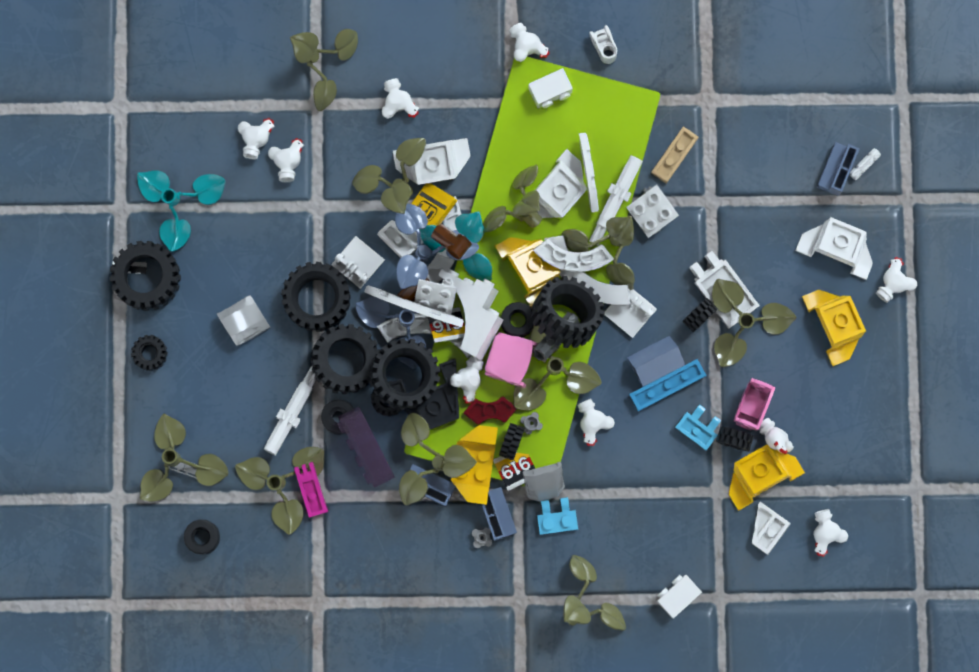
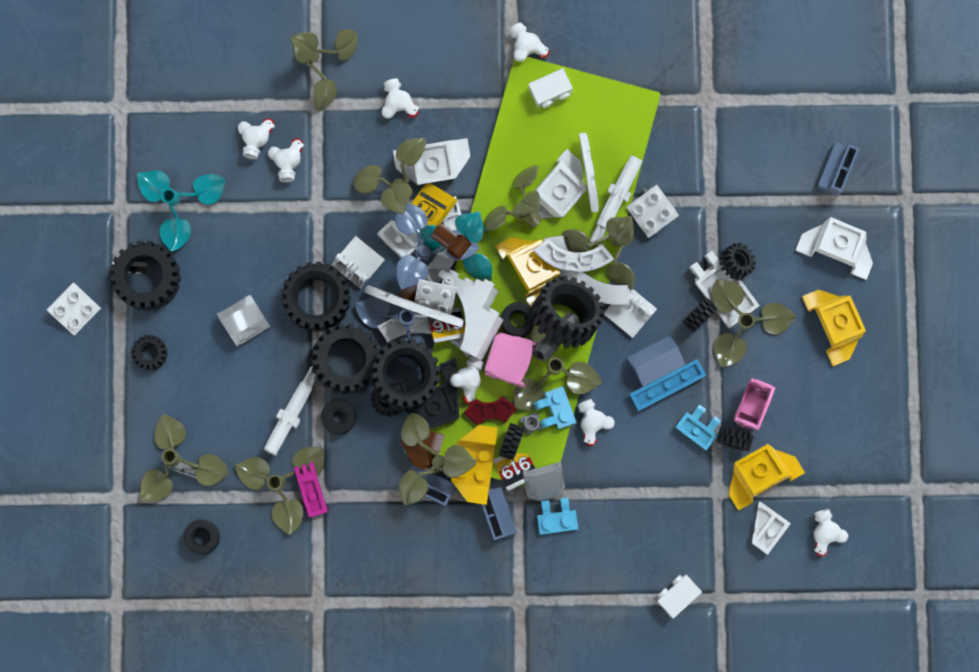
clear purple brick [337,406,395,488] -> none
light grey plate [472,528,492,548] -> none
olive plant [563,555,626,631] -> none
white piece [589,25,617,64] -> none
tan tile [651,126,699,184] -> none
white animal [759,418,794,455] -> none
white axle [849,148,881,180] -> none
white animal [876,257,917,303] -> none
none -> white hinge [47,282,101,336]
none -> reddish brown slope [400,430,445,470]
none -> medium azure plate [533,387,577,430]
none -> black tyre [719,243,756,280]

